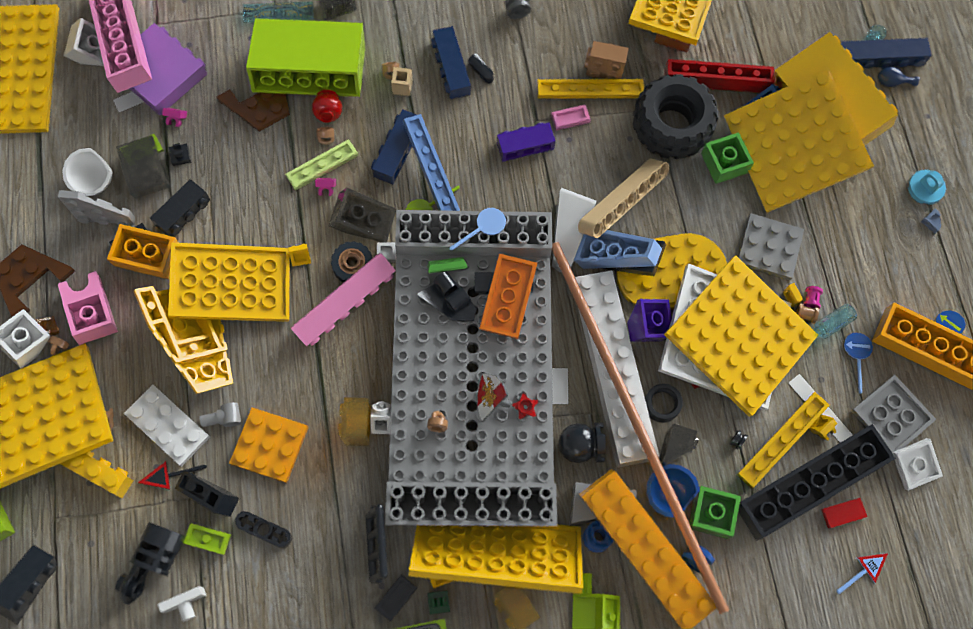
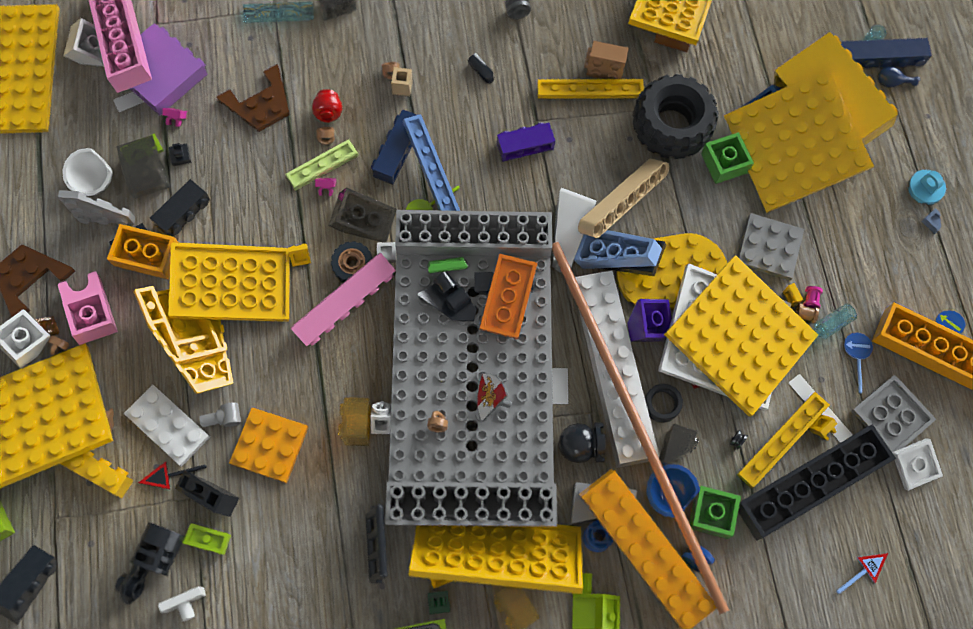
black beam [235,511,292,548] -> none
lime brick [246,18,365,97] -> none
black tile [375,574,417,622] -> none
dark blue brick [430,26,471,100] -> none
light blue piece [449,208,506,251] -> none
red plate [512,394,538,419] -> none
bright pink tile [551,105,590,131] -> none
red brick [664,59,775,93] -> none
red tile [821,498,868,529] -> none

